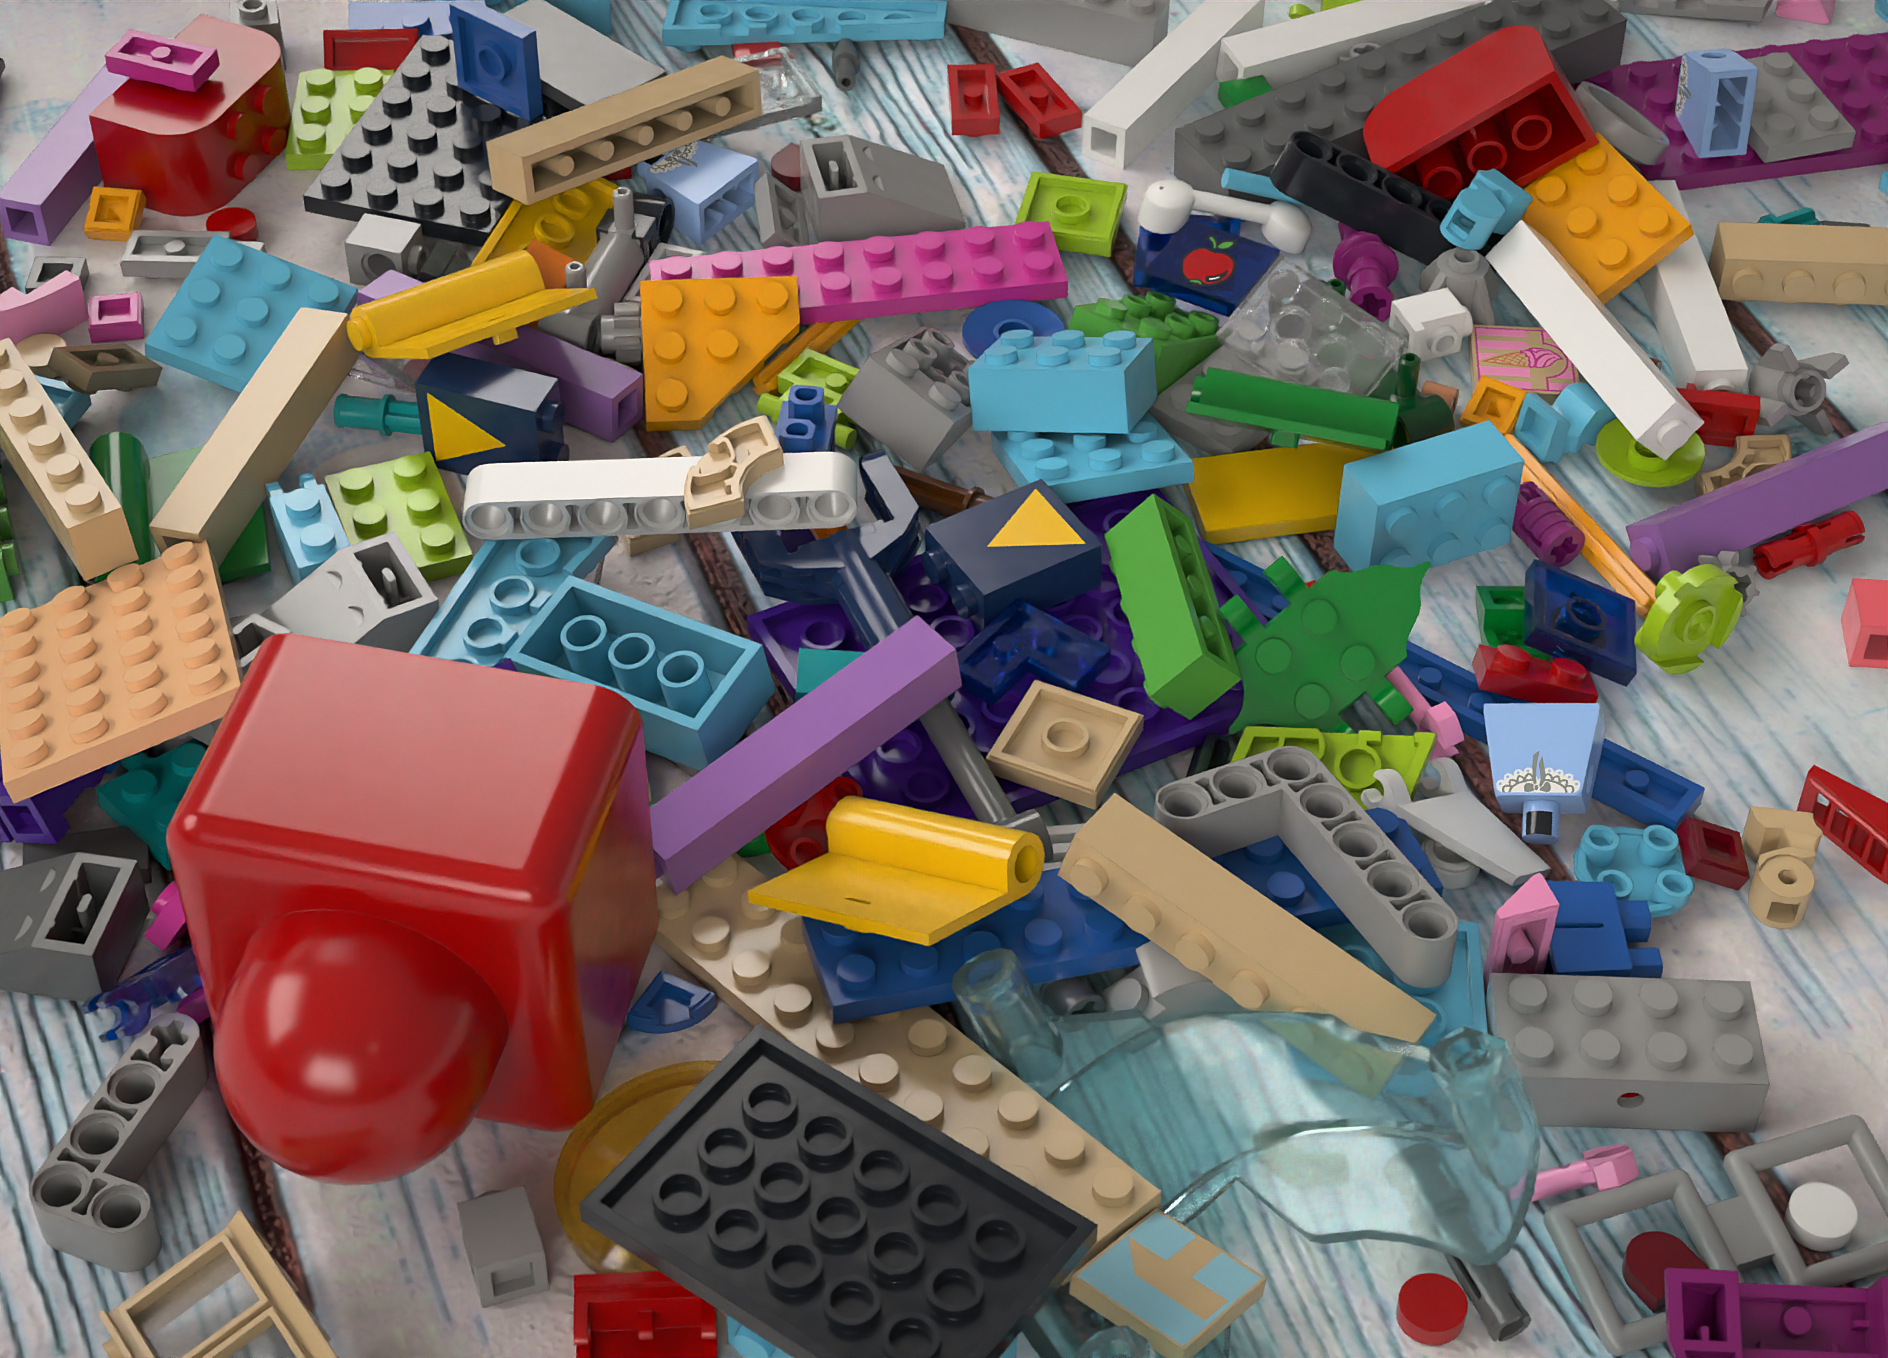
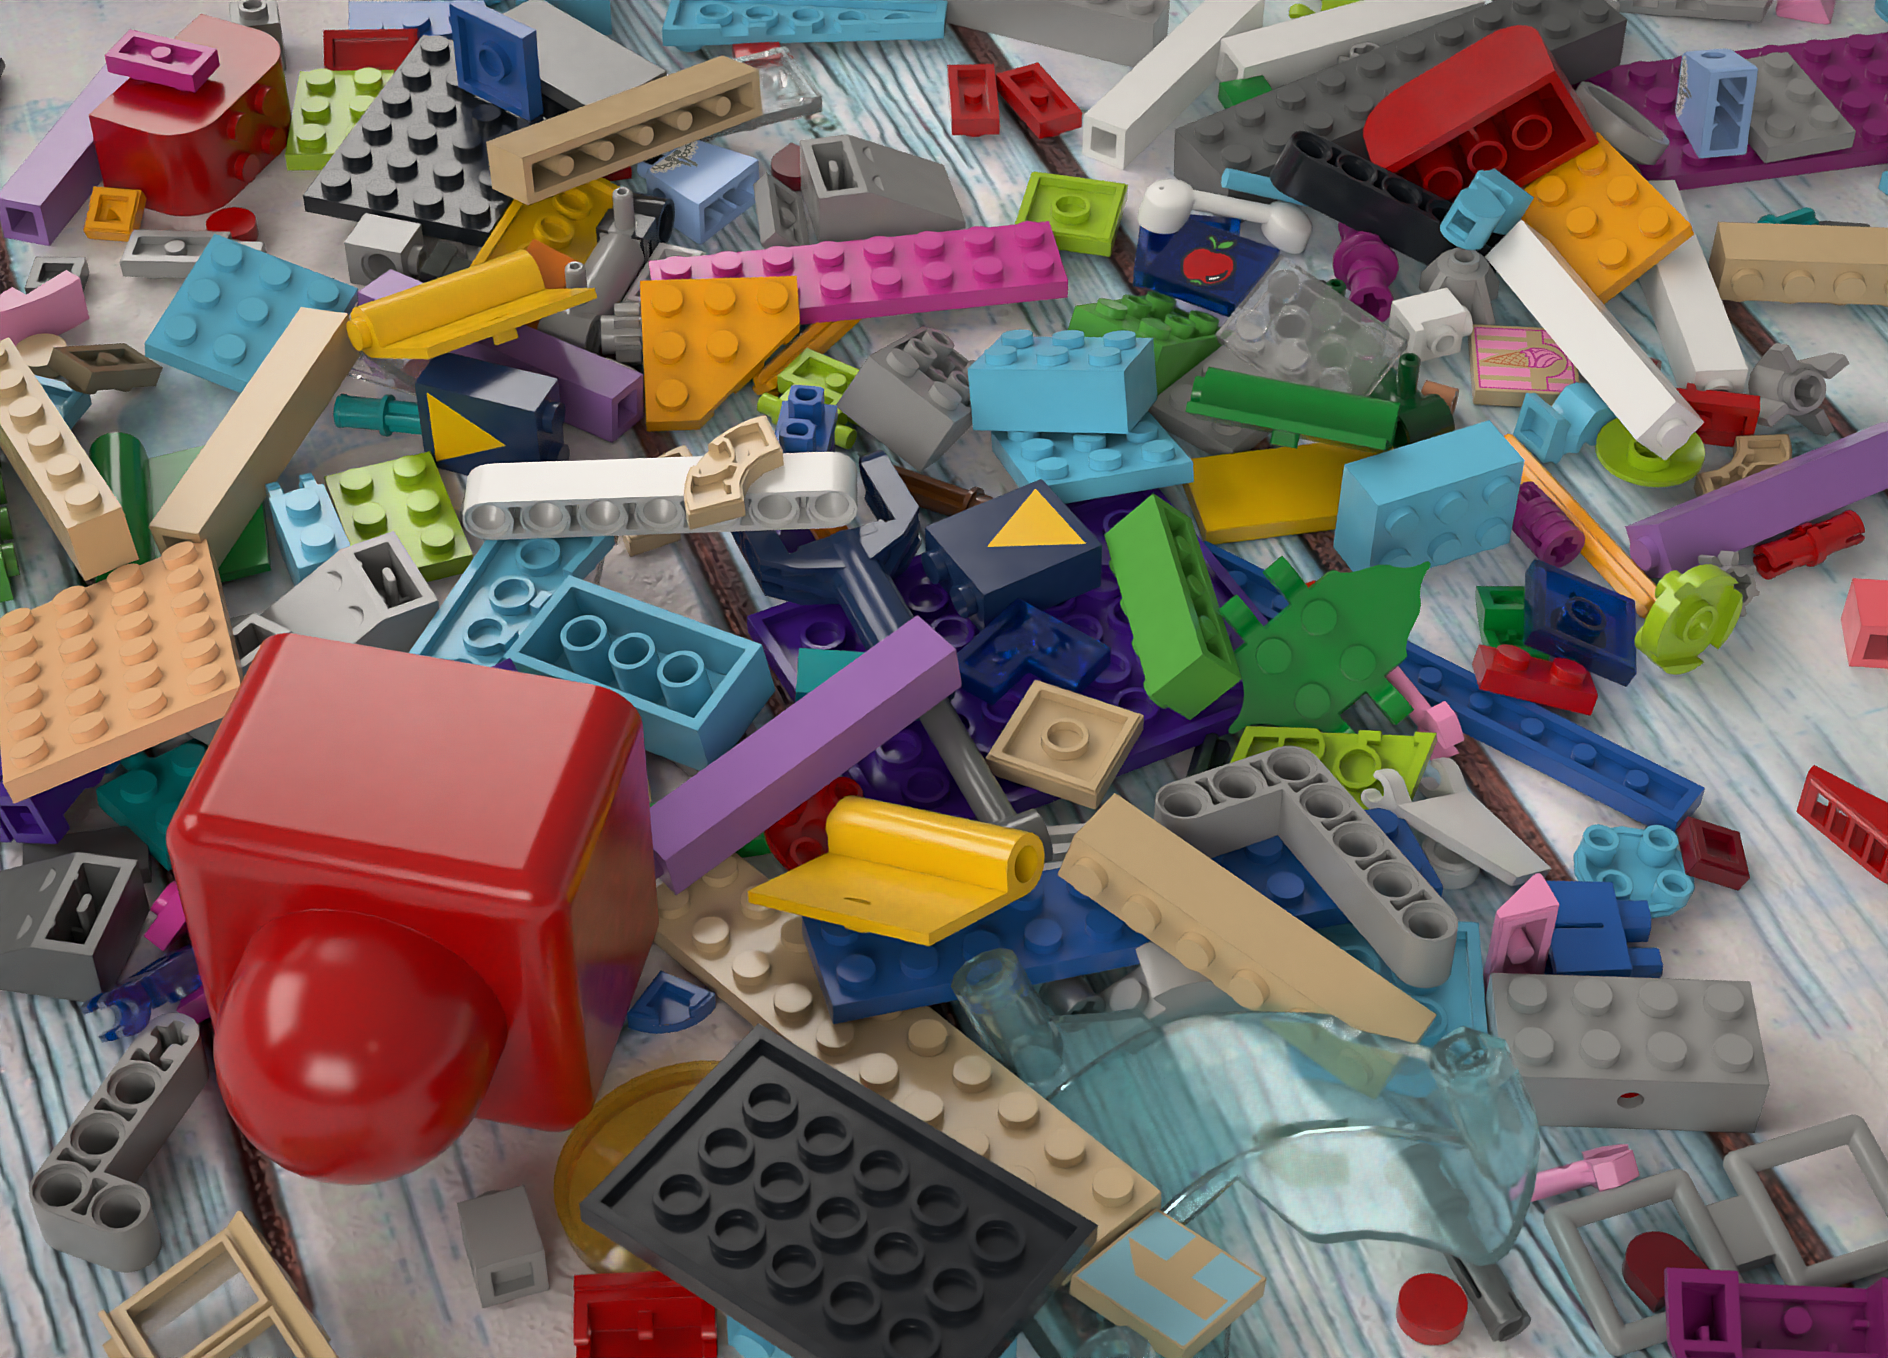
dark pink tile [88,292,144,343] -> none
dark grey bar [832,38,860,91] -> none
blue dish [962,299,1065,359] -> none
light orange tile [1459,374,1529,436] -> none
light blue torso [1483,703,1606,845] -> none
tan leg [1741,806,1823,929] -> none
white tile [1785,1182,1858,1252] -> none

